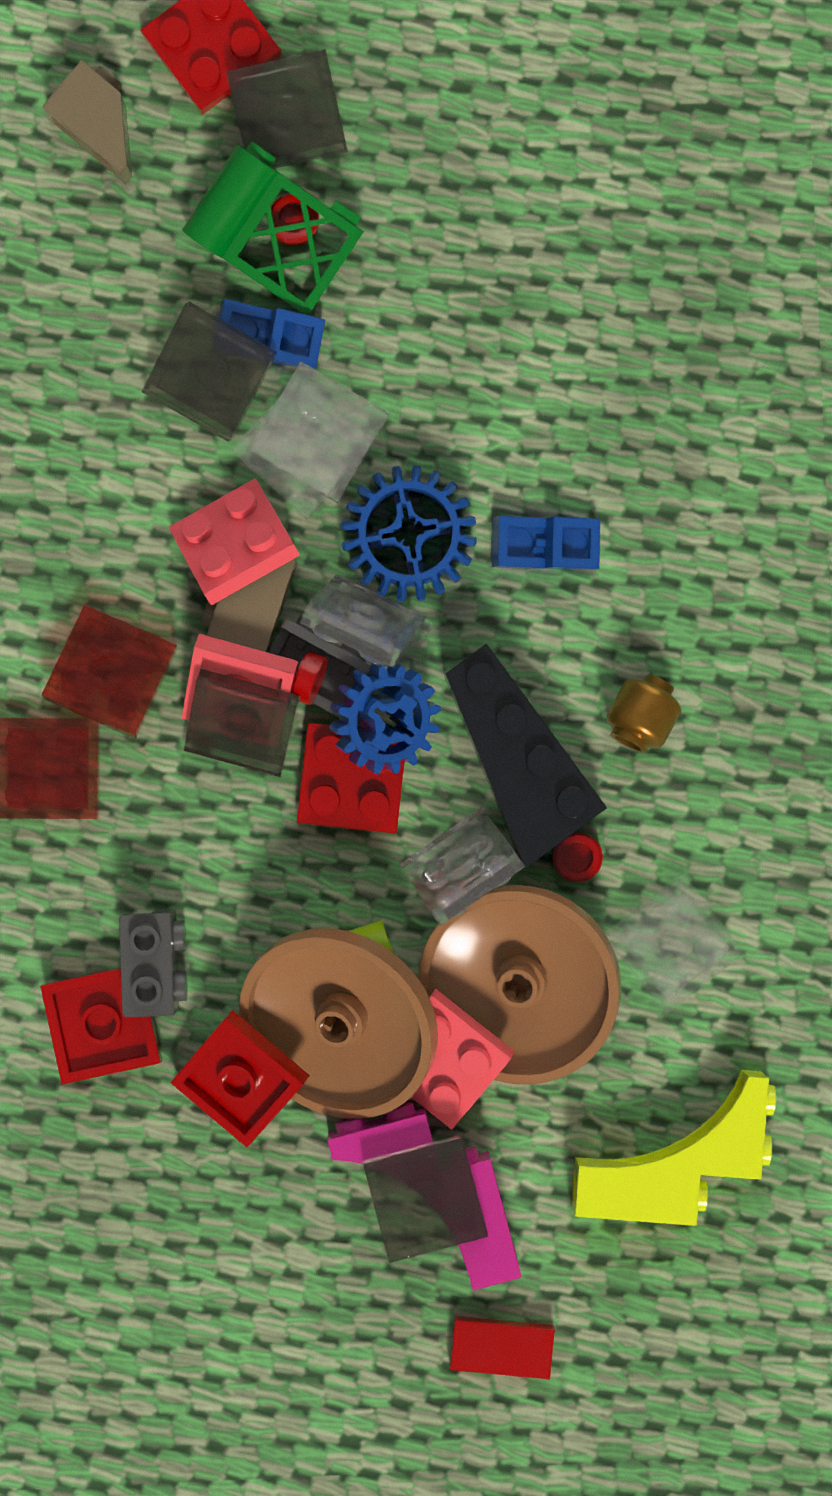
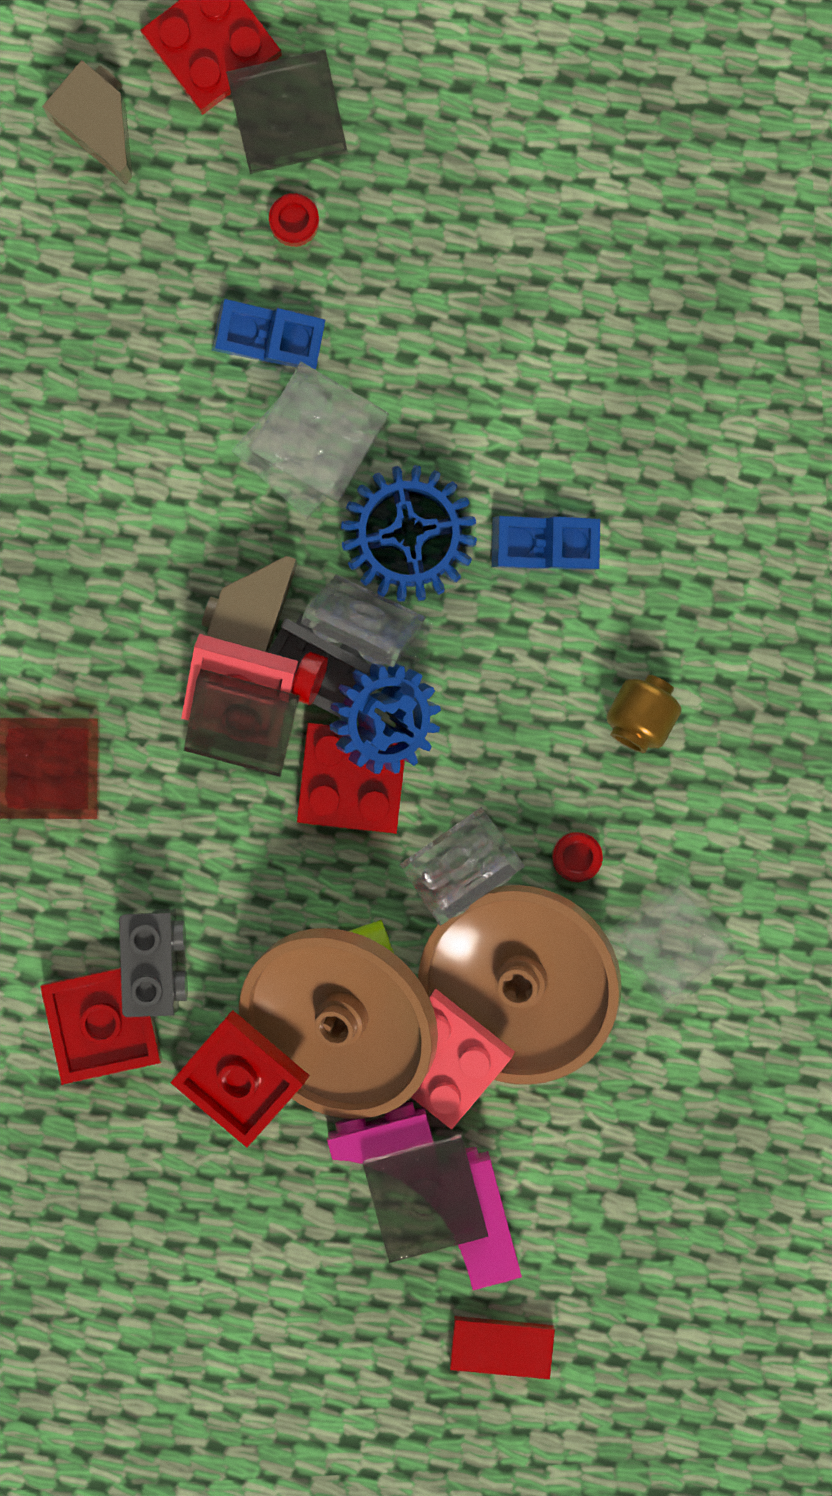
clear red plate [41,604,177,739] -> none
clear smoke tile [142,301,277,442] -> none
coral plate [168,478,300,605] -> none
green piece [182,141,364,315] -> none
black wedge [444,643,607,868] -> none
neon yellow arch [571,1070,776,1226] -> none

